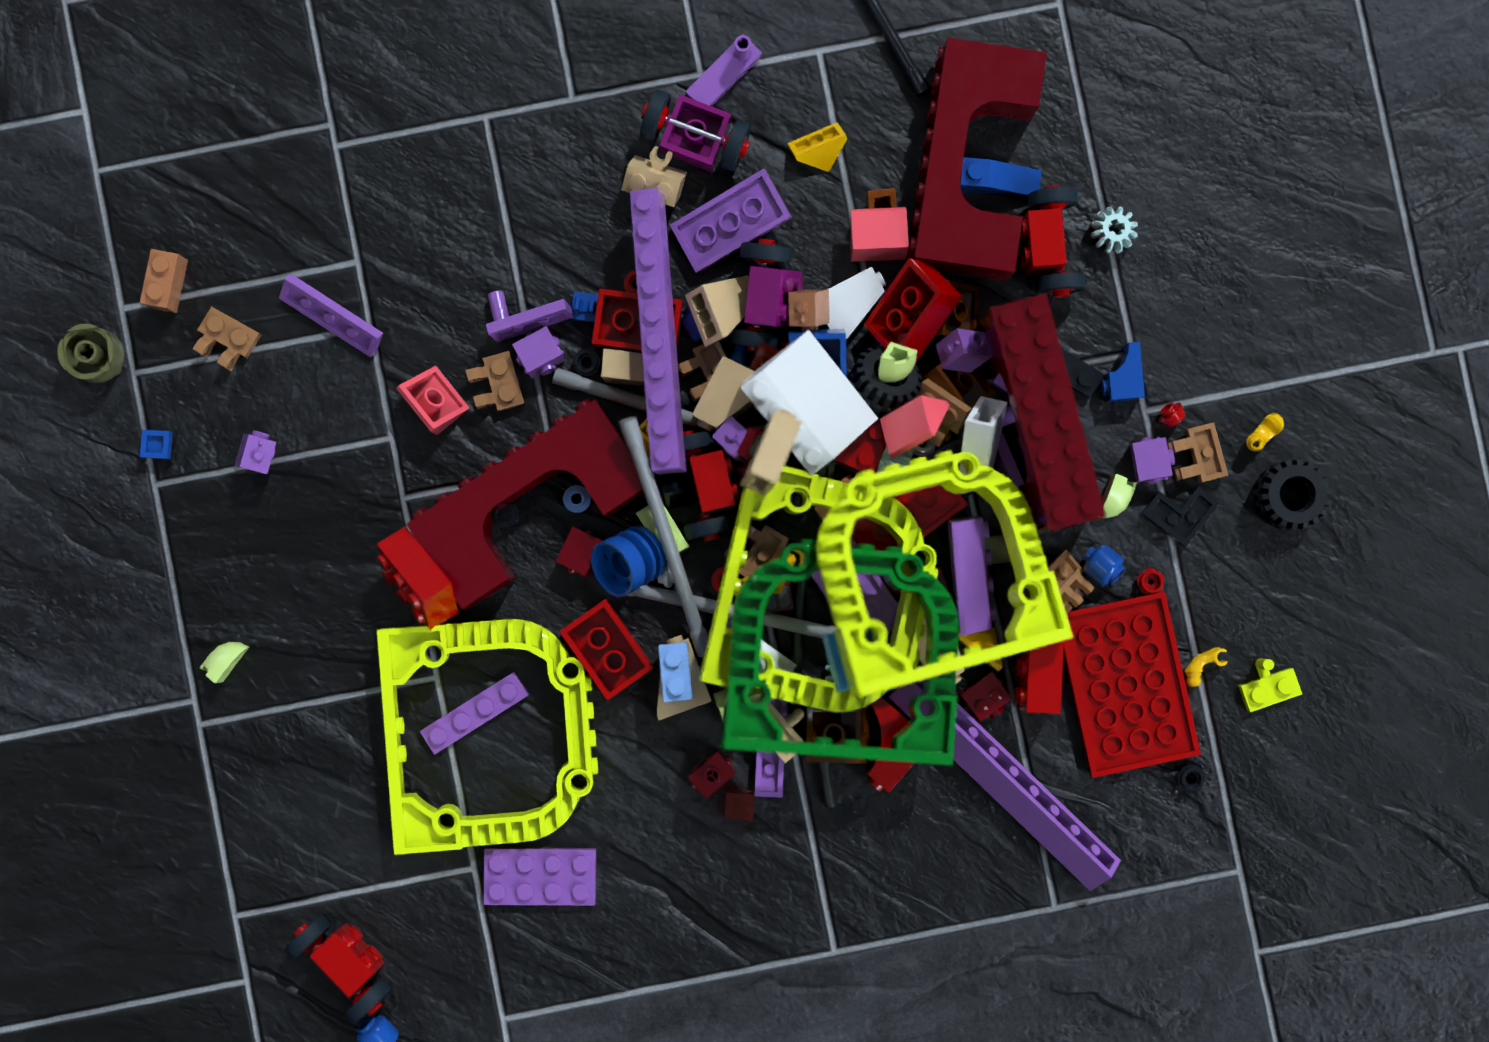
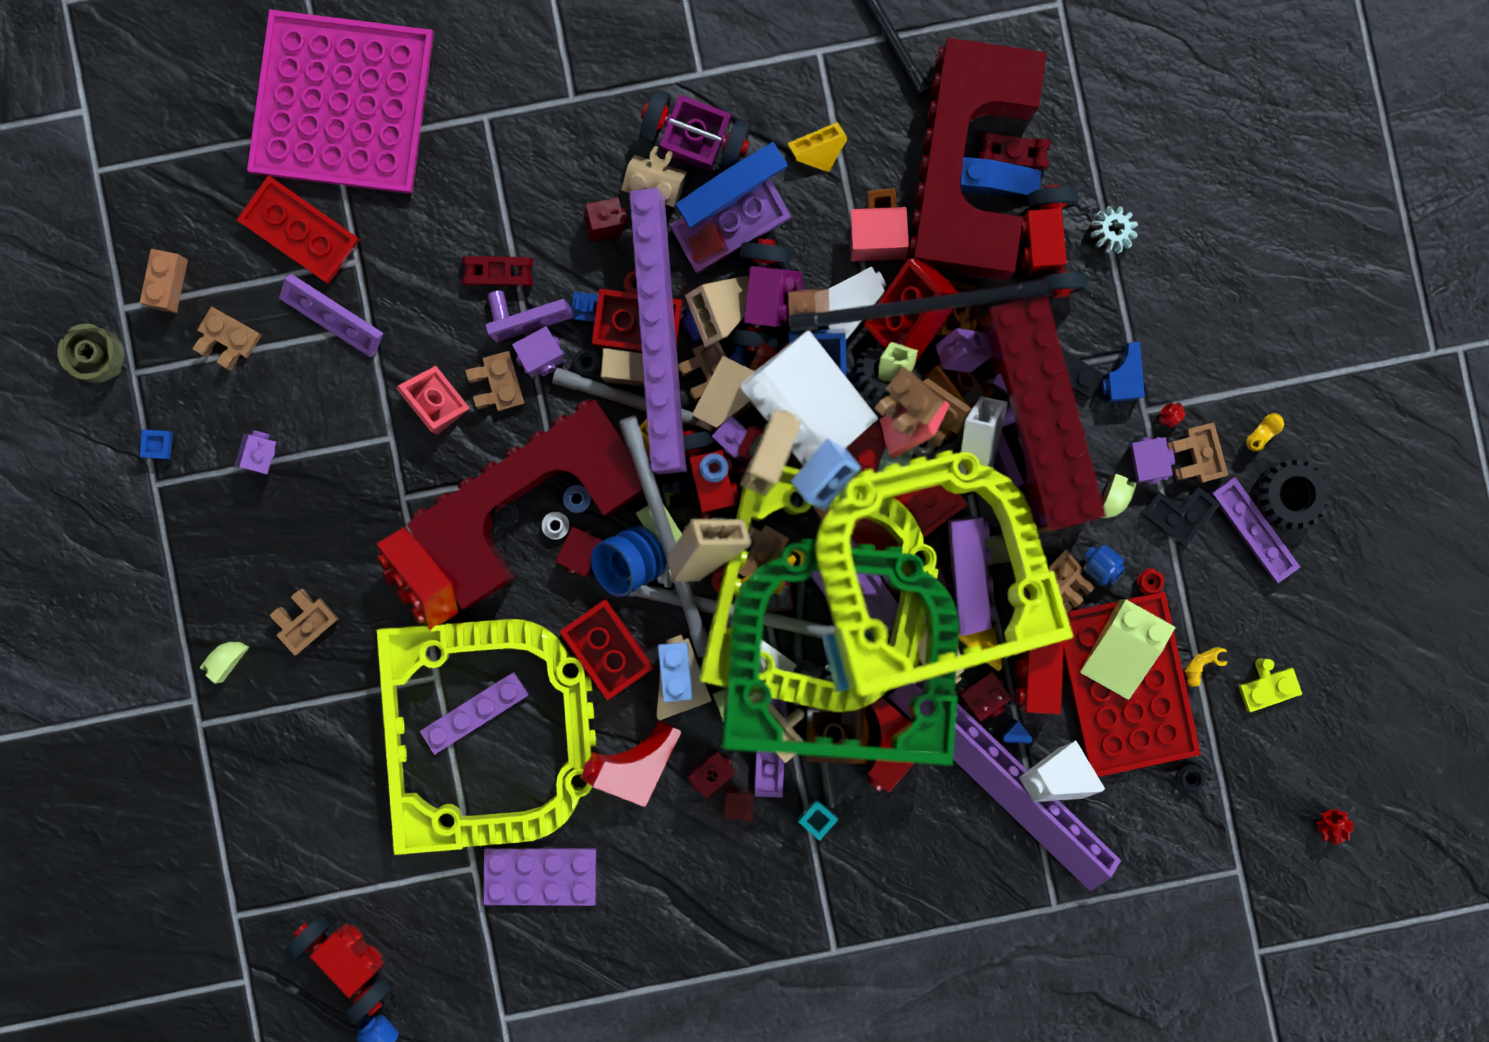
medium lavender piece [685,34,762,106] -> none
none -> red plate [237,175,360,284]
none -> dark pink plate [247,10,434,194]
none -> medium nougat plate [270,589,339,656]
none -> dark red plate [462,256,534,287]
none -> white plate [542,512,570,539]
none -> arch [580,720,682,807]
none -> dark red head [583,198,627,243]
none -> tan slope [667,520,751,581]
none -> blue slope [675,142,788,229]
none -> clear red panel [688,222,729,264]
none -> medium blue plate [700,454,728,482]
none -> black piece [789,279,1049,332]
none -> light blue brick [791,438,861,511]
none -> teal brick [797,798,838,841]
none -> medium nougat plate [875,367,944,436]
none -> dark red plate [978,133,1051,170]
none -> blue slope [1000,719,1032,744]
none -> white slope [1019,741,1105,802]
none -> yellowish green slope [1079,599,1175,700]
none -> medium lavender plate [1211,477,1300,583]
none -> red gear [1317,809,1354,844]

